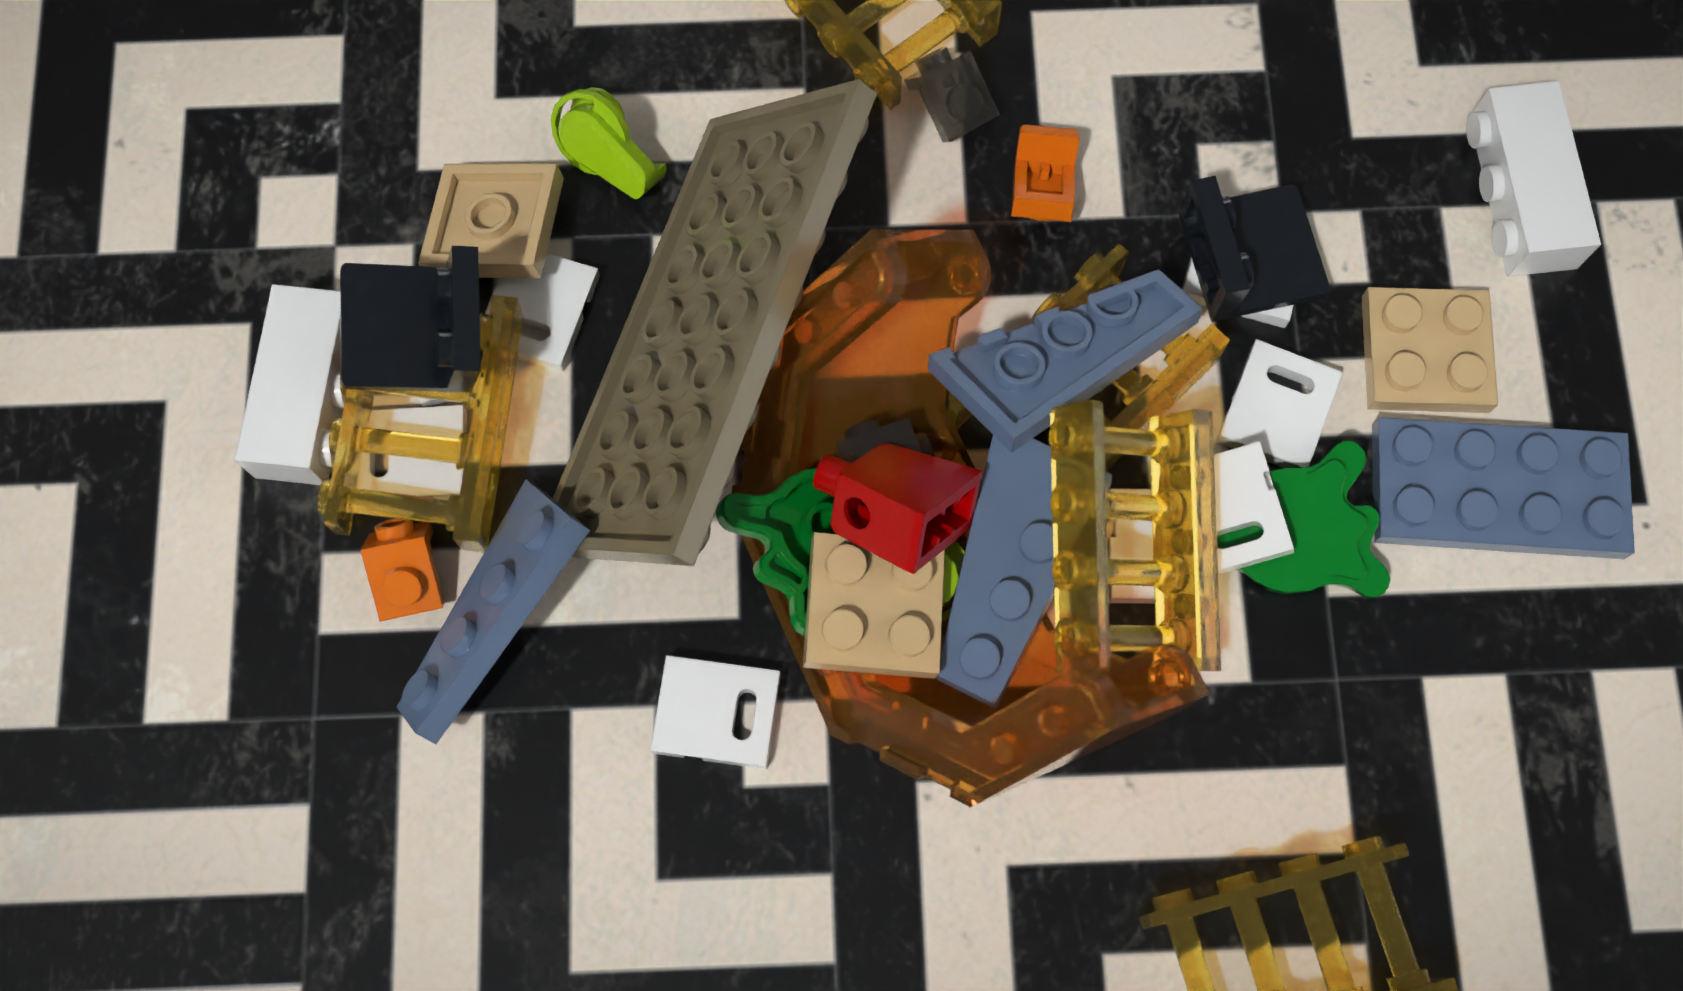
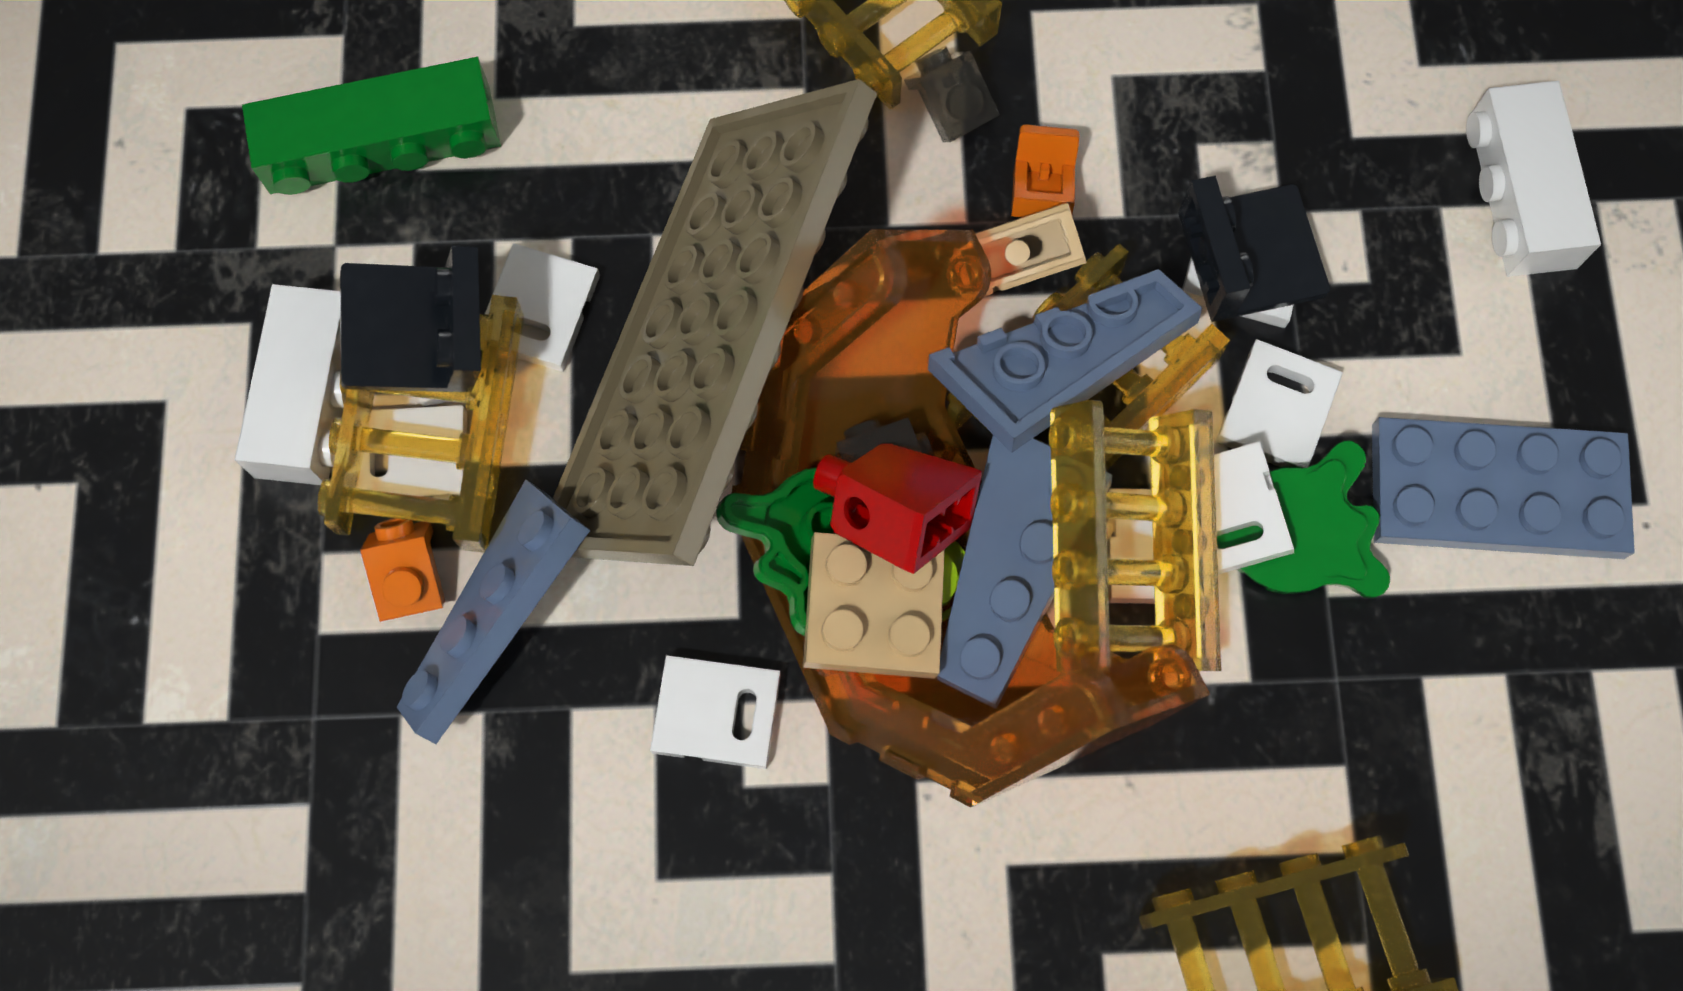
tan plate [418,164,564,278] -> none
lime piece [550,87,667,199] -> none
tan plate [1361,287,1498,413] -> none
none -> green brick [242,56,501,195]
none -> tan brick [949,202,1087,302]

